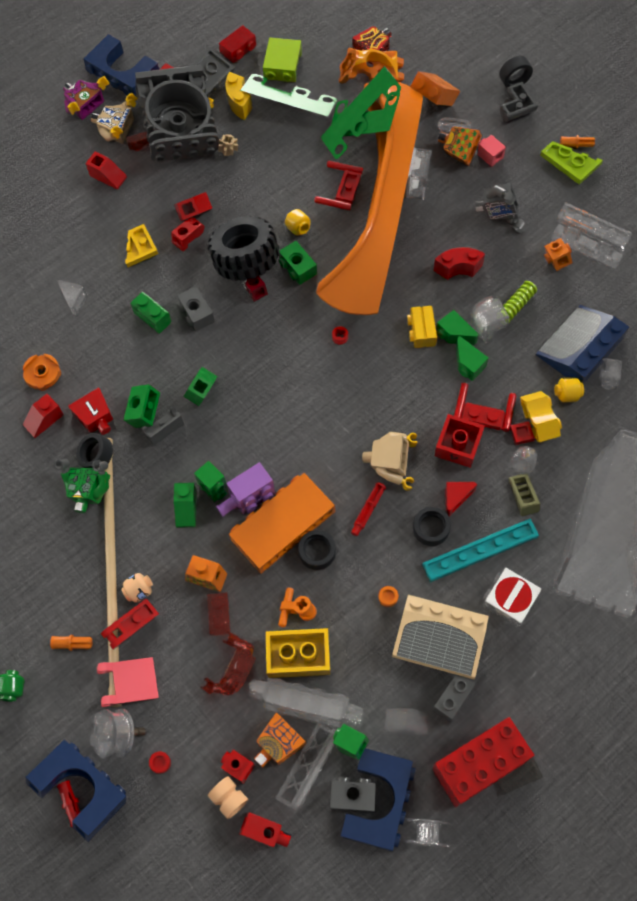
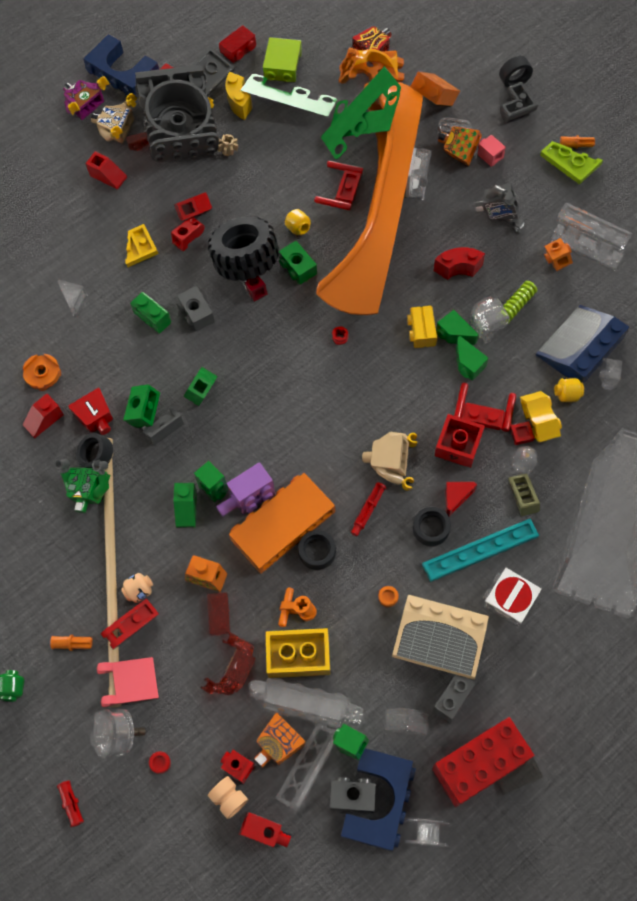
dark blue arch [25,740,126,842] -> none

